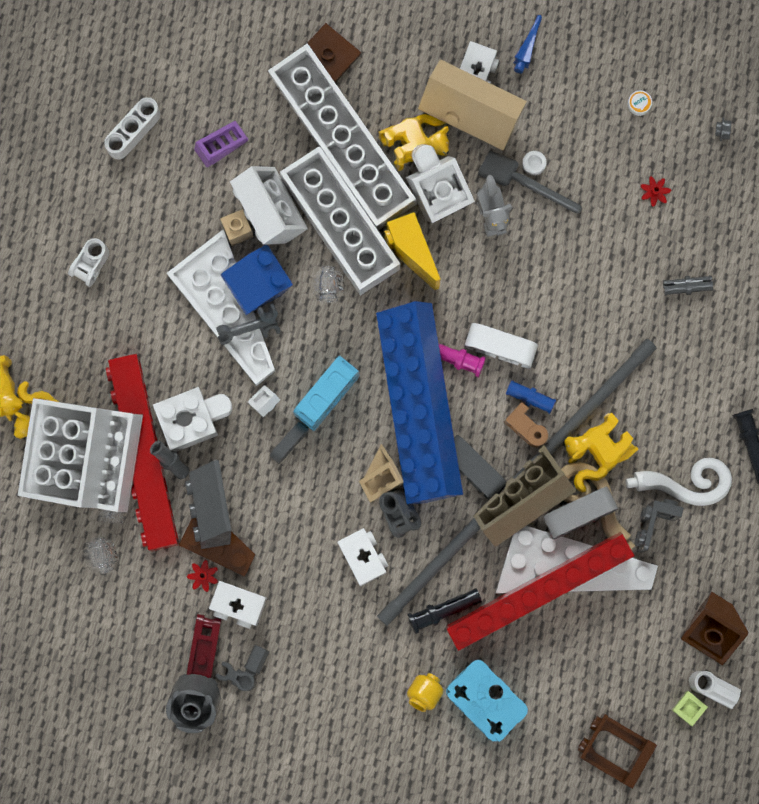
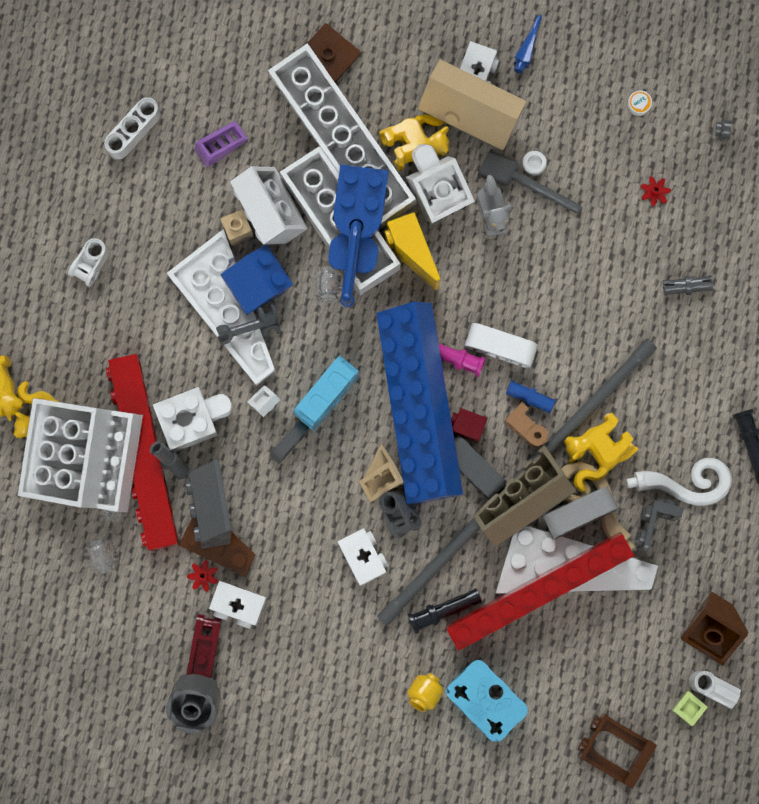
dark grey bar [216,645,270,691] -> none
none -> blue plate [328,164,388,307]
none -> dark red brick [451,408,488,443]

